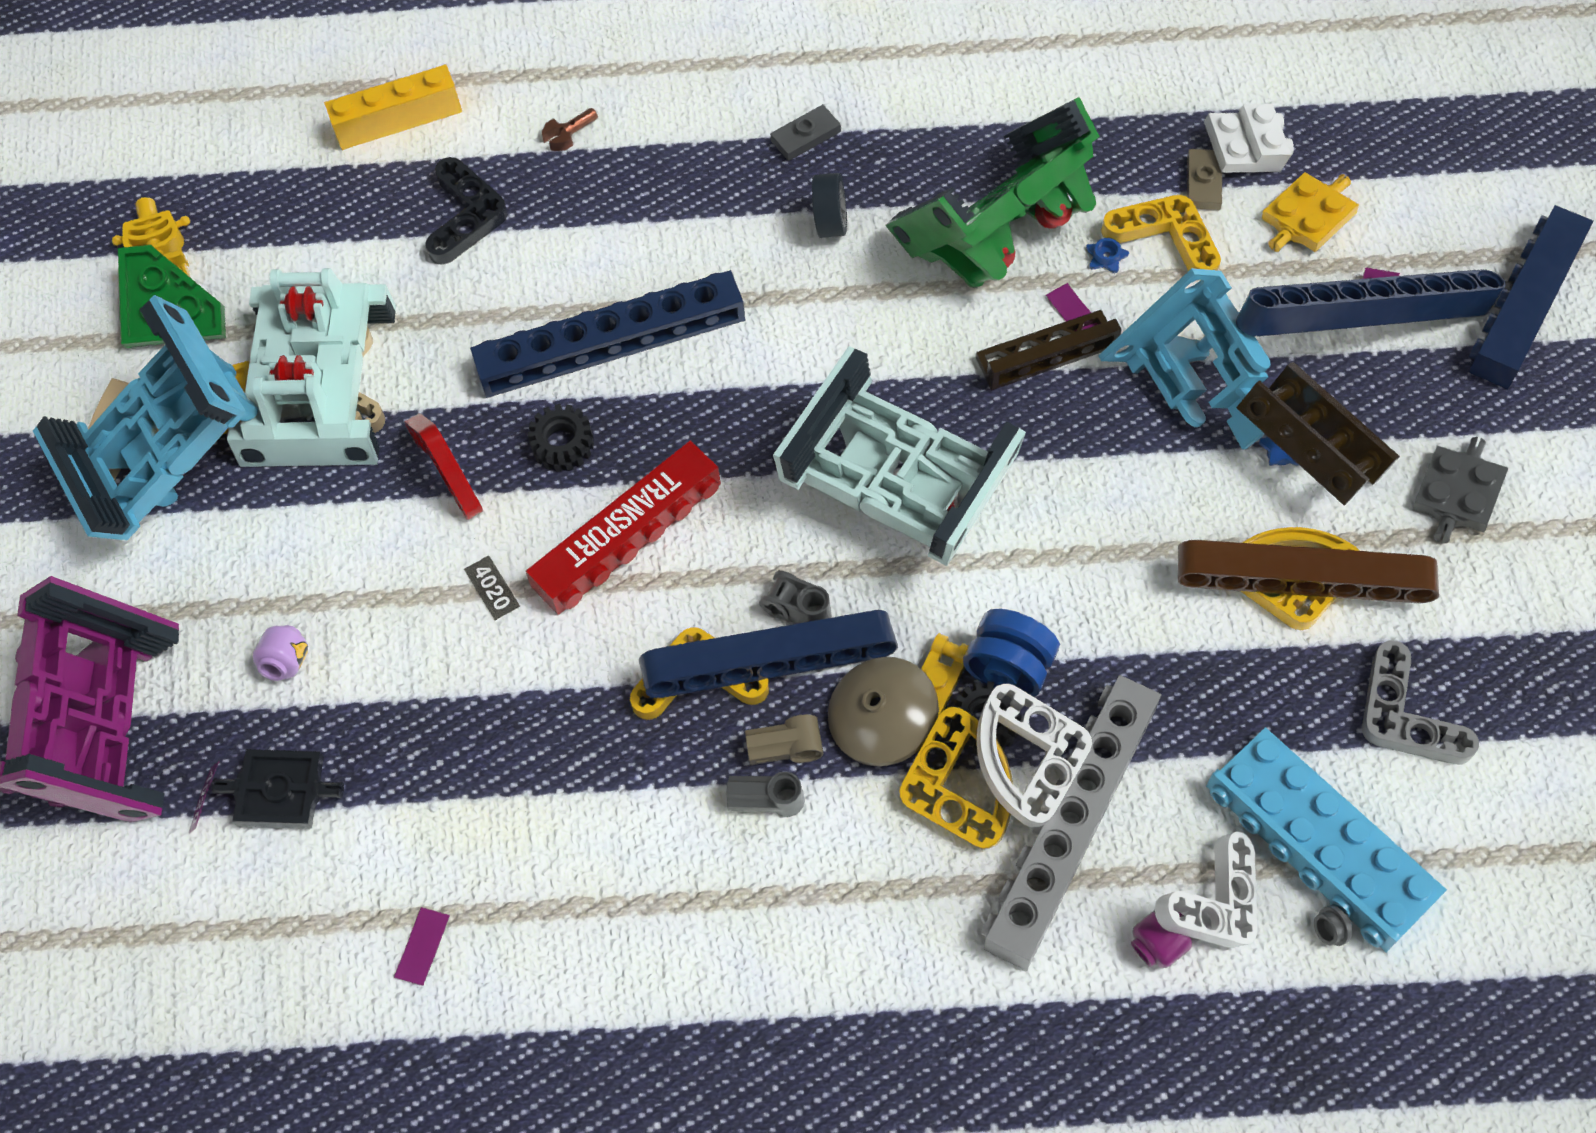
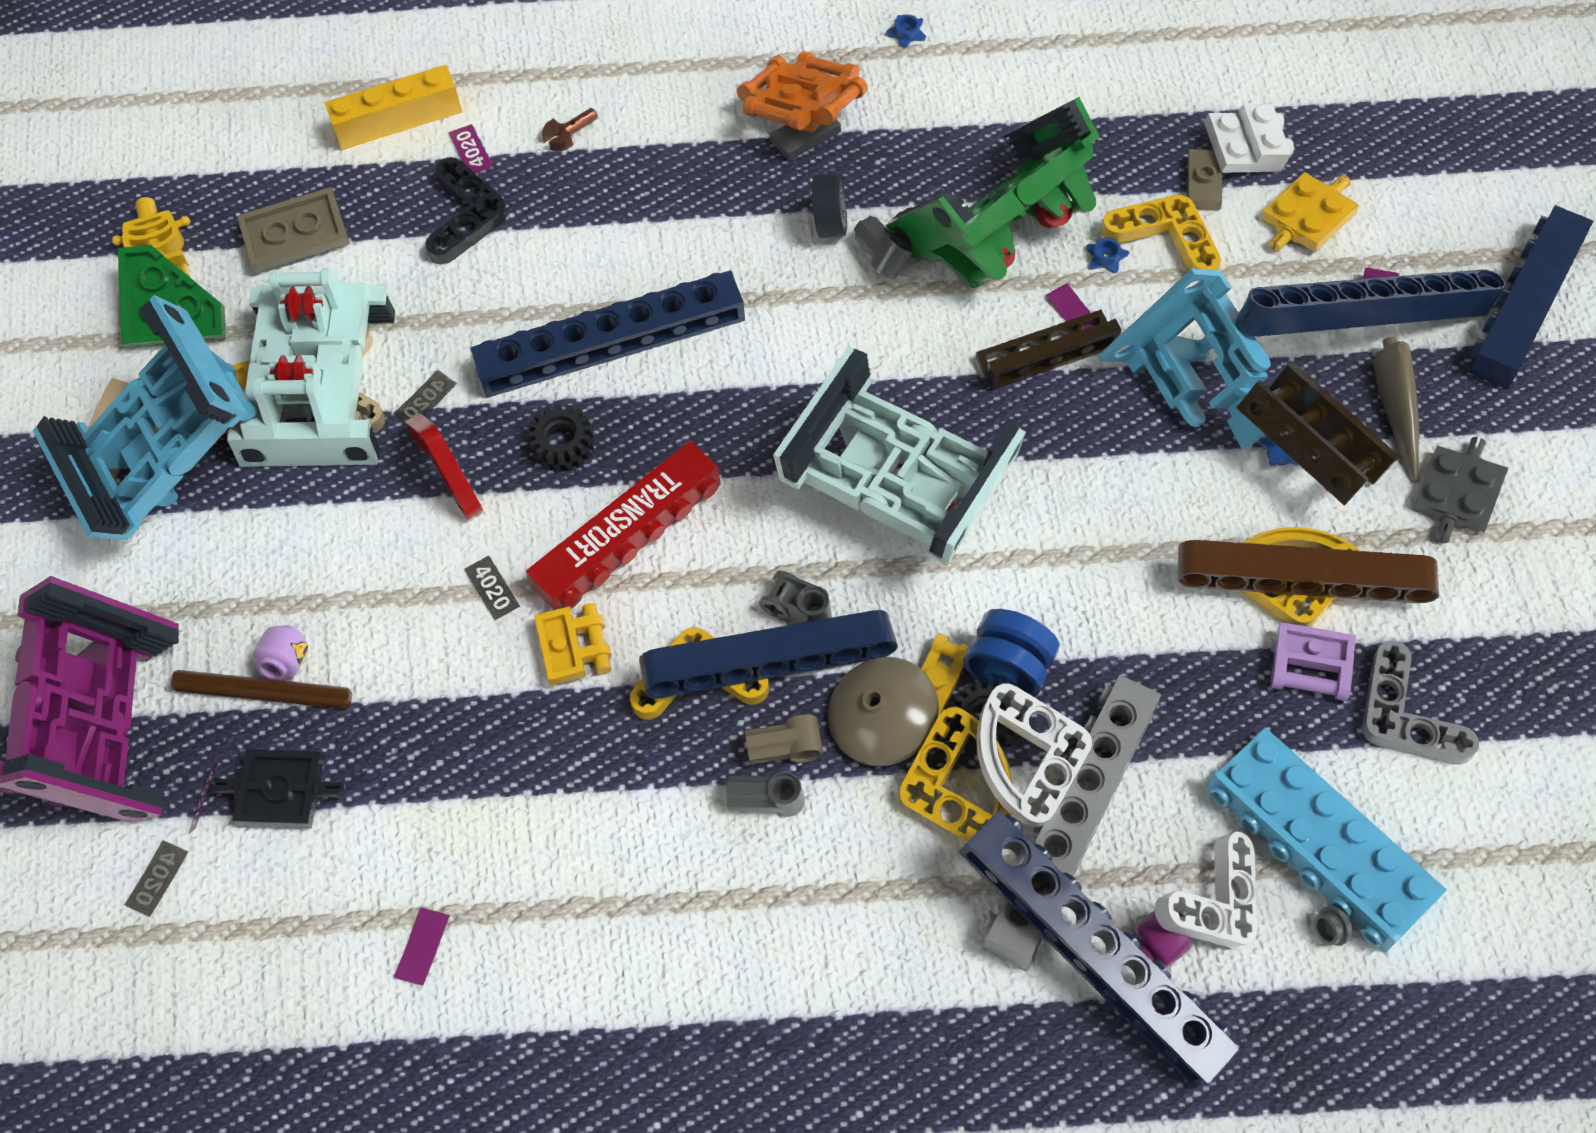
none -> clear smoke sticker [124,840,189,917]
none -> reddish brown axle [171,670,353,709]
none -> dark tan plate [237,187,350,273]
none -> clear smoke sticker [393,369,457,421]
none -> magenta sticker [448,124,493,174]
none -> yellow plate [534,603,612,686]
none -> orange brick [736,51,868,133]
none -> dark grey piece [854,215,914,279]
none -> blue plate [886,14,926,48]
none -> dark blue brick [958,810,1239,1089]
none -> lavender plate [1270,622,1356,702]
none -> dark tan piece [1373,337,1419,483]

